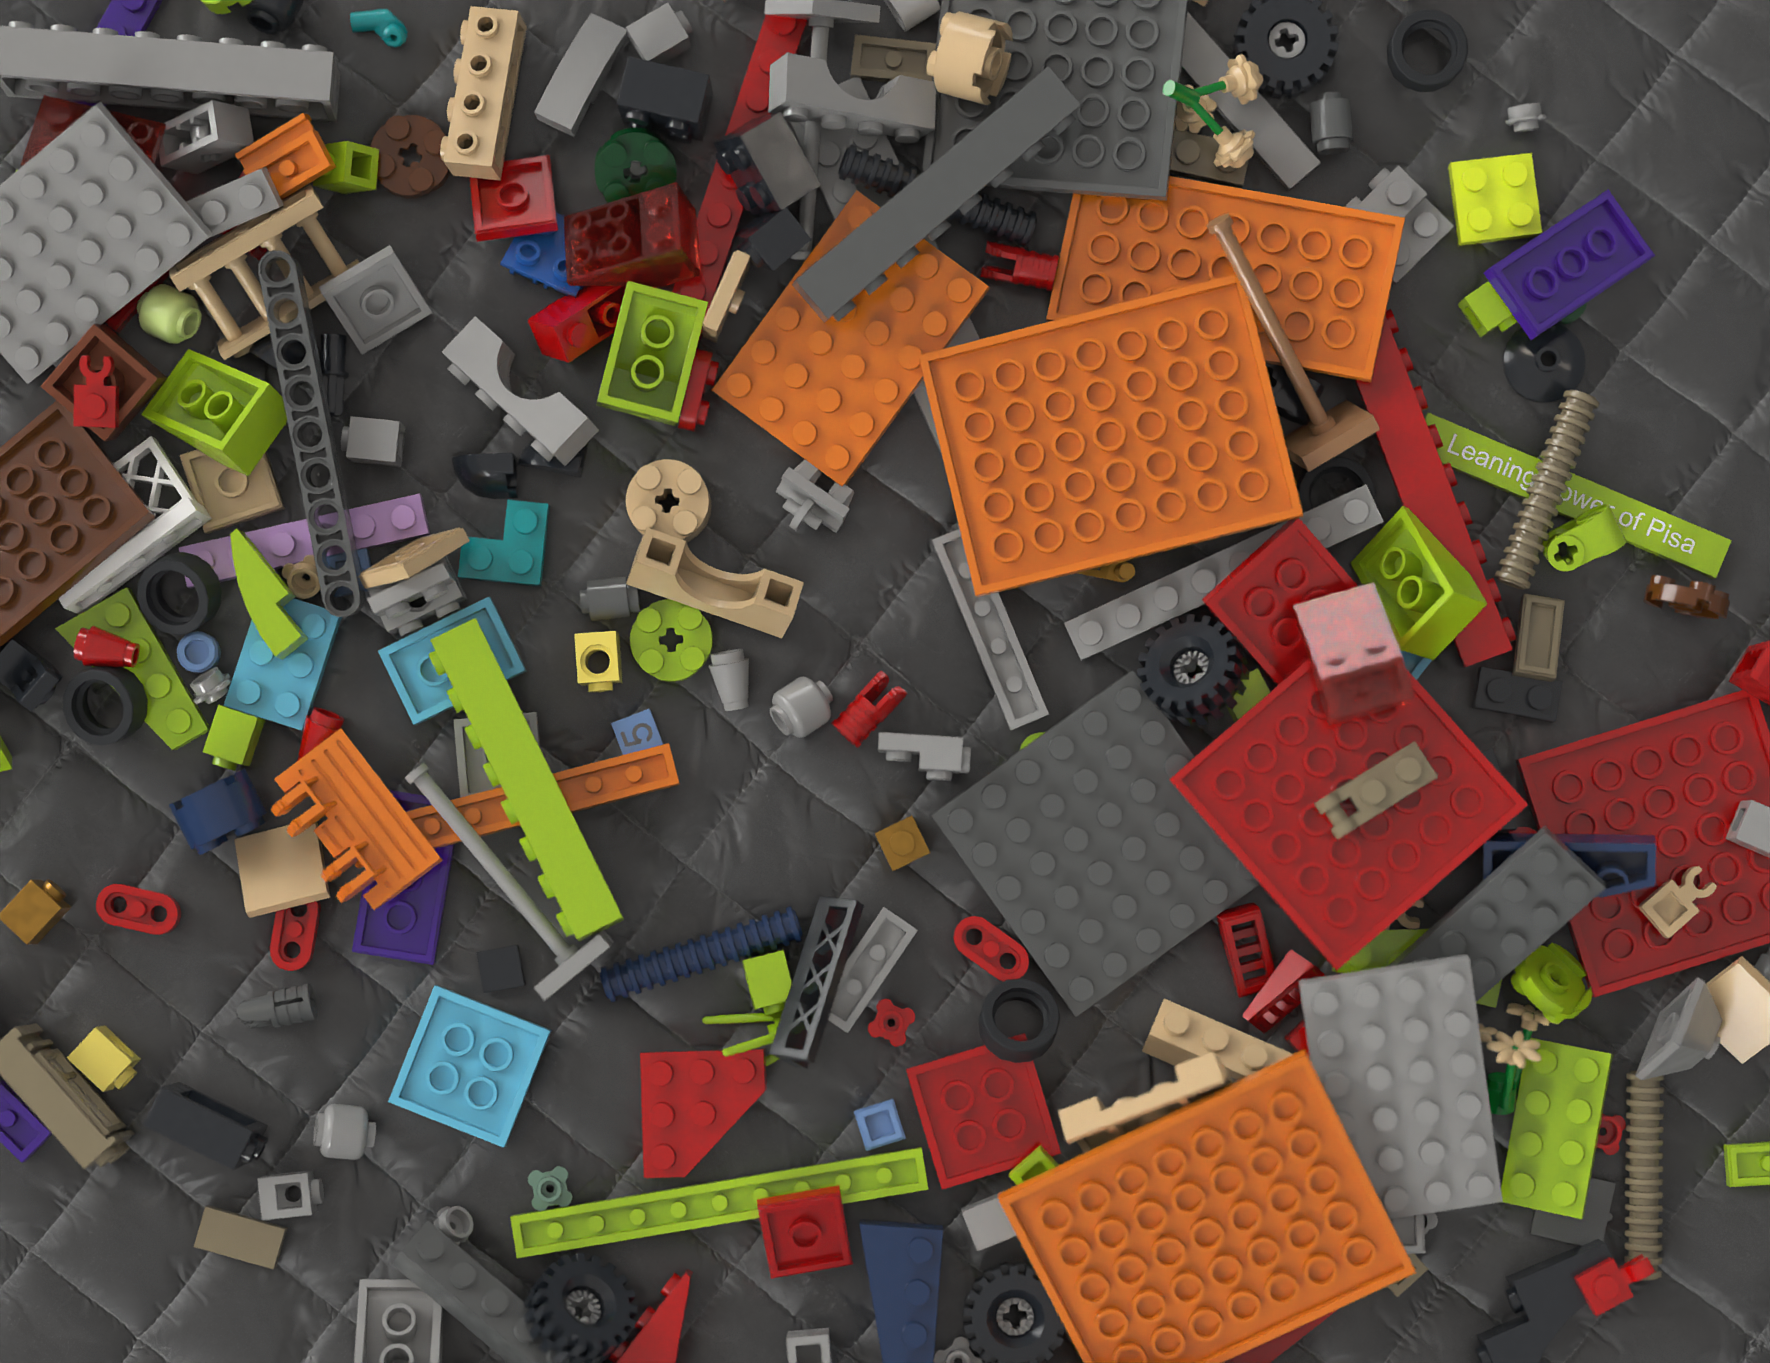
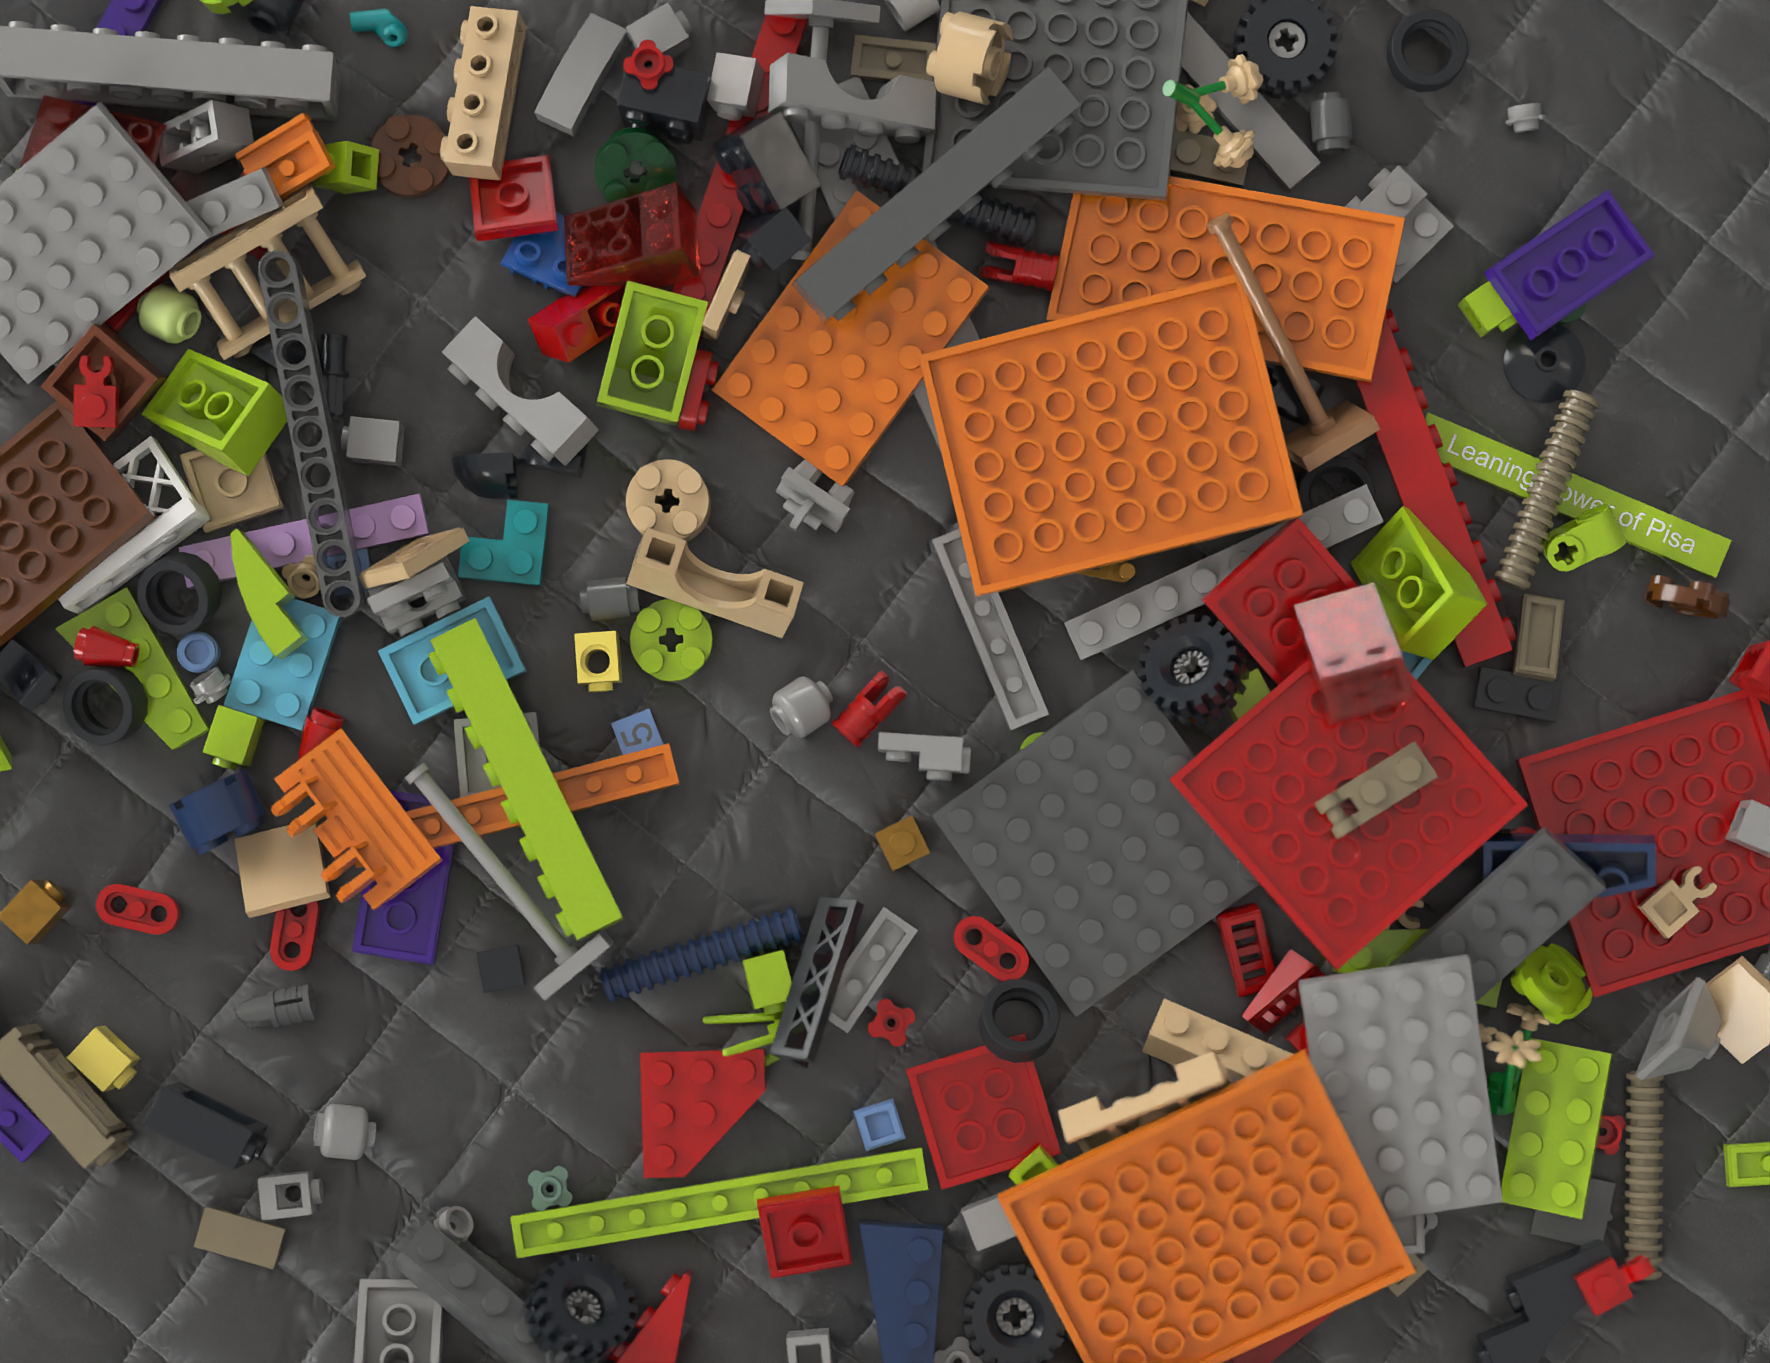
light grey plate [319,245,432,355] -> none
medium azure plate [388,985,552,1148] -> none
light grey cone [708,649,749,711] -> none
neon yellow plate [1448,153,1542,246] -> none
none -> red plate [623,40,674,90]
none -> light grey brick [707,52,765,121]

